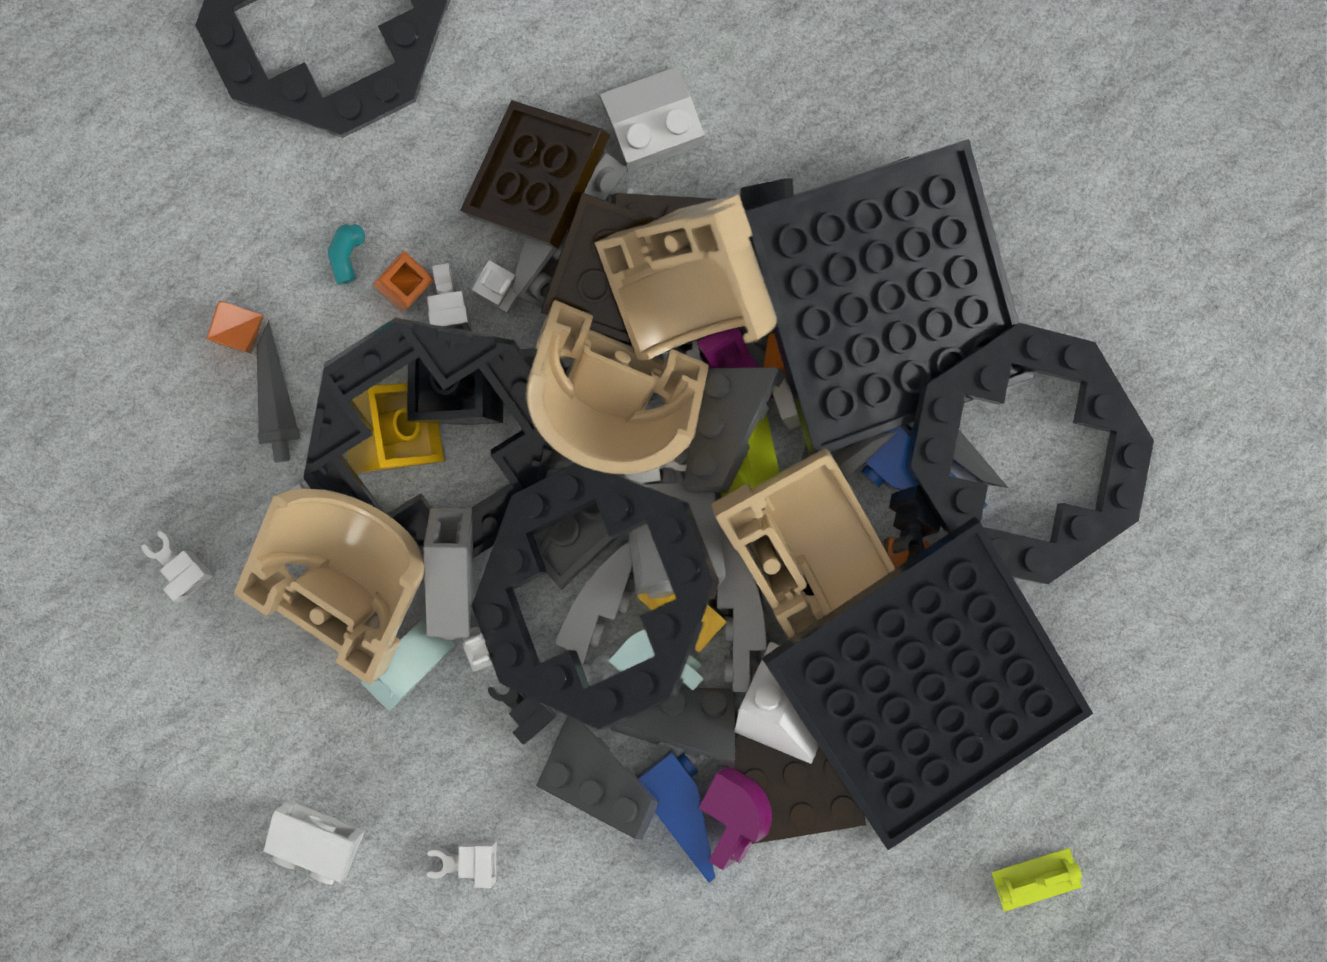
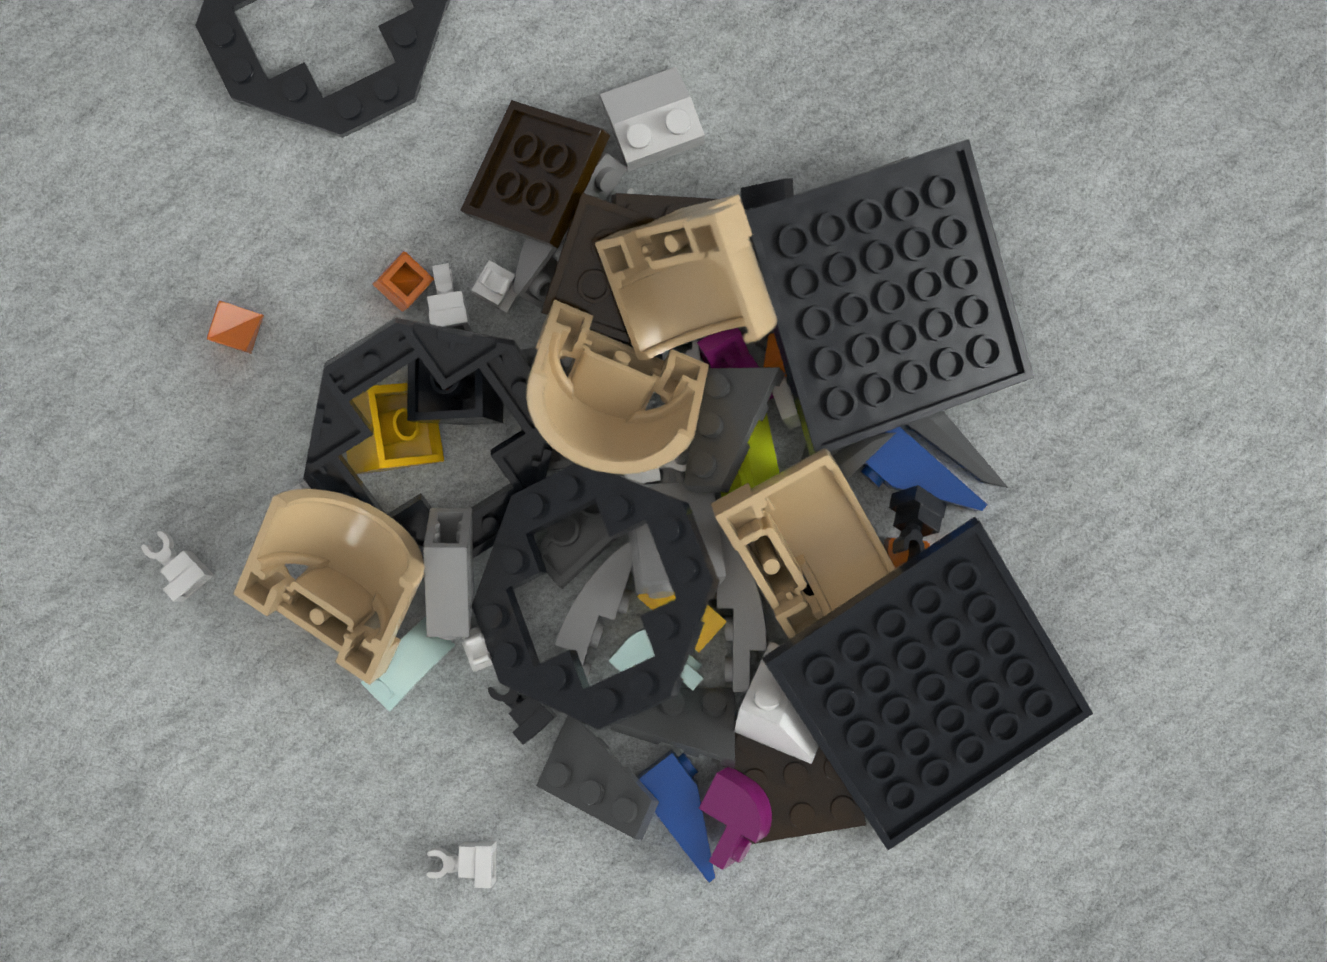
dark grey bar [257,321,300,463] -> none
white slope [263,800,365,885] -> none
teal arm [328,224,365,285] -> none
black plate [905,323,1154,584] -> none
neon yellow hinge [991,848,1082,912] -> none

